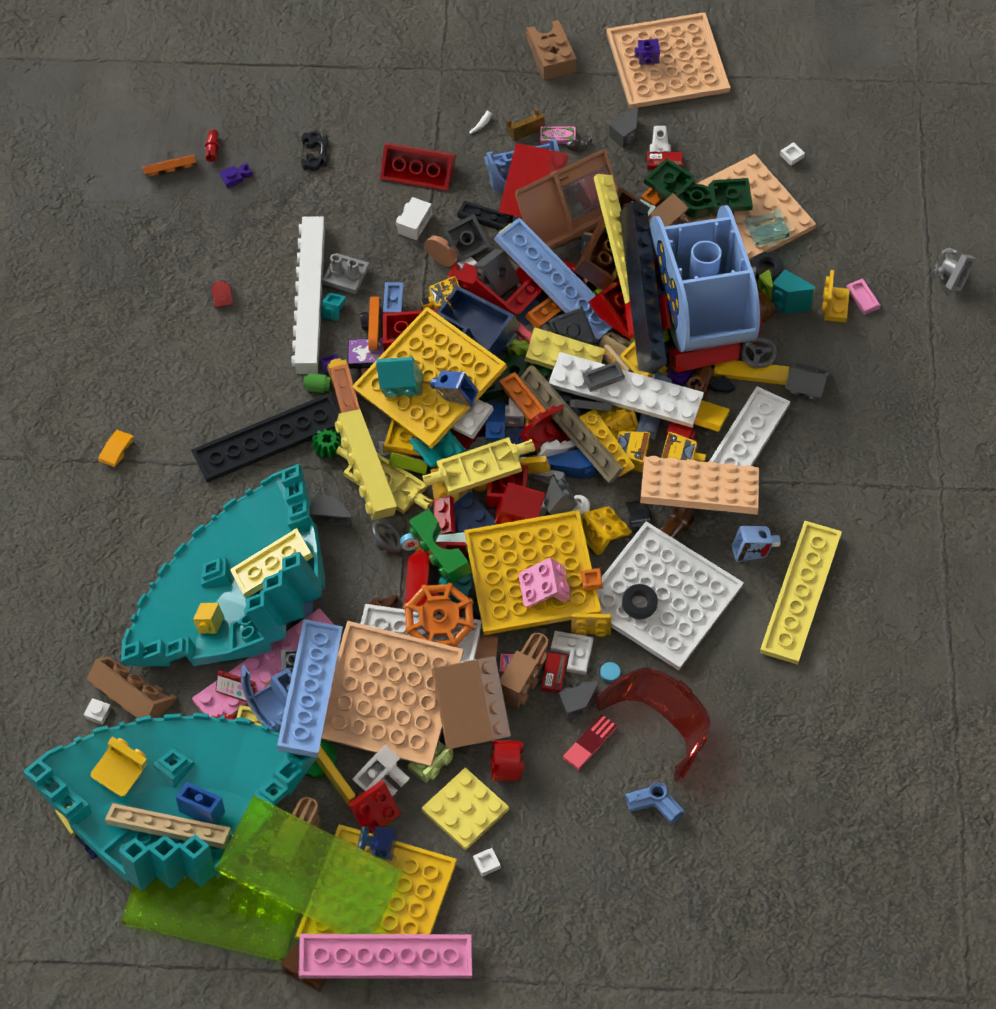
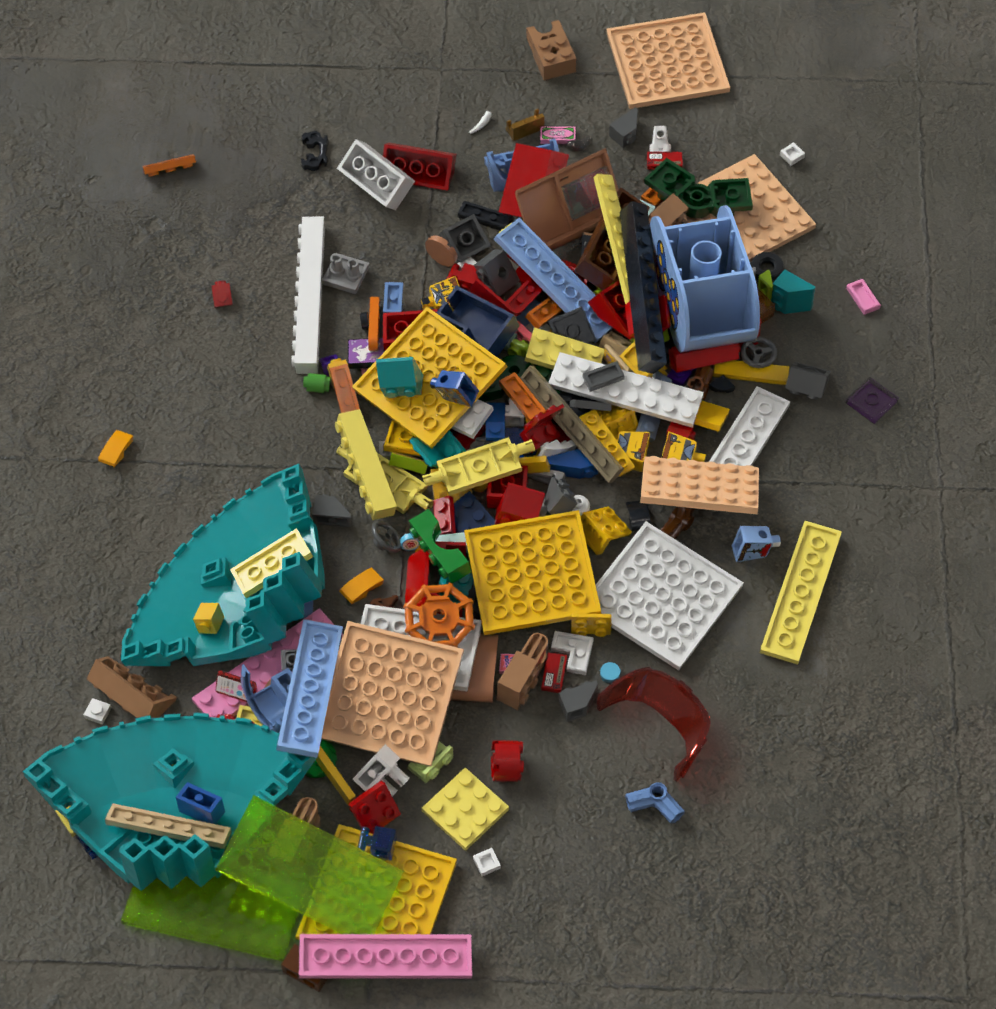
yellow bracket [91,736,147,797] -> none
black plate [191,393,340,483] -> none
red pin [205,129,219,162] -> none
dark purple plate [219,163,253,188] -> none
green gear [312,427,342,460] -> none
teal bracket [321,292,346,321] -> none
white brick [396,197,432,240] -> none
medium nougat slope [431,656,511,749] -> none
bright pink bracket [519,558,570,608] -> none
tile [563,714,617,771] -> none
orange tile [580,568,603,591] -> none
black tyre [622,584,658,619] -> none
dark purple brick [634,39,660,65] -> none
clear light blue plate [745,208,790,246] -> none
yellow bracket [822,270,850,323] -> none
light grey piece [934,248,977,291] -> none
none -> white brick [337,139,415,210]
none -> light orange slope [339,567,384,604]
none -> clear smoke tile [845,377,899,424]

